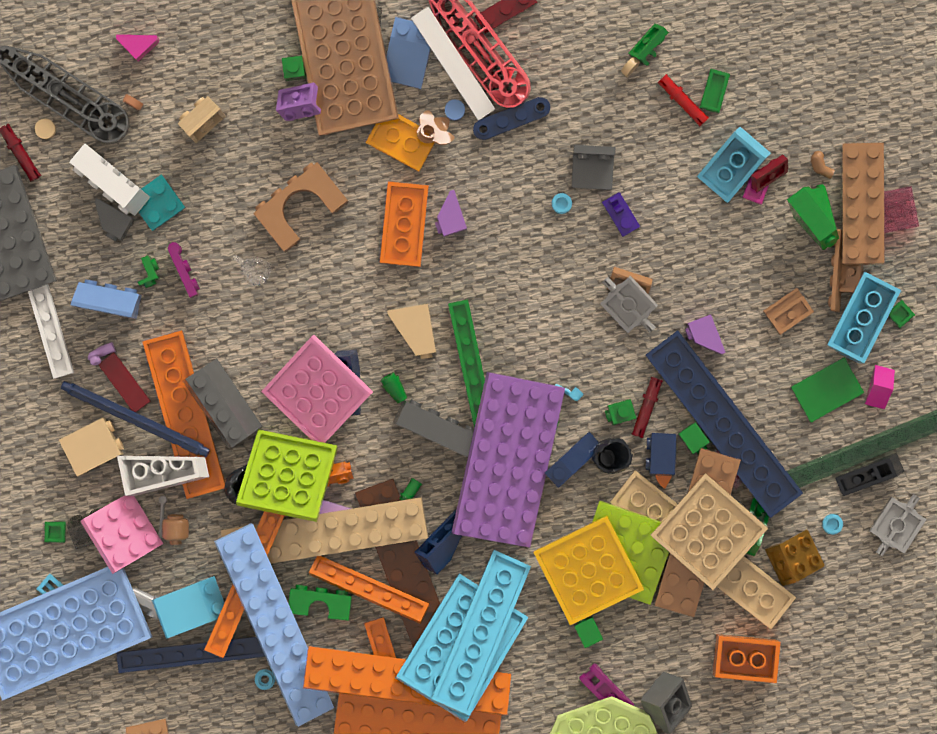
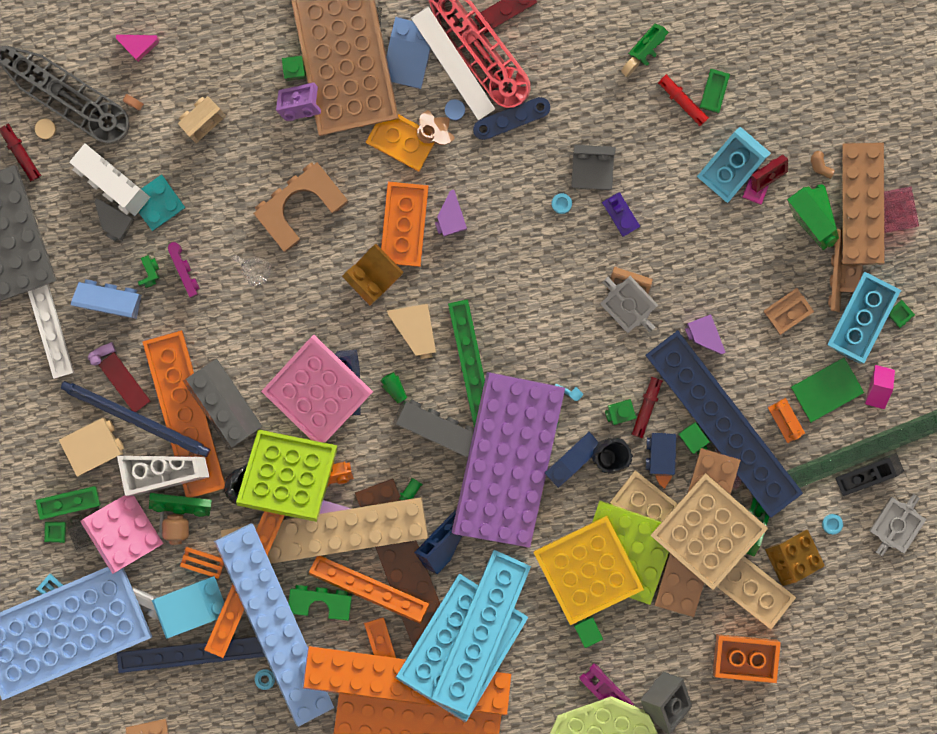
none -> green plate [35,486,101,520]
none -> green plate [149,493,212,517]
none -> orange tile [180,547,224,579]
none -> pearl gold bracket [342,244,403,306]
none -> orange hinge [768,398,805,443]

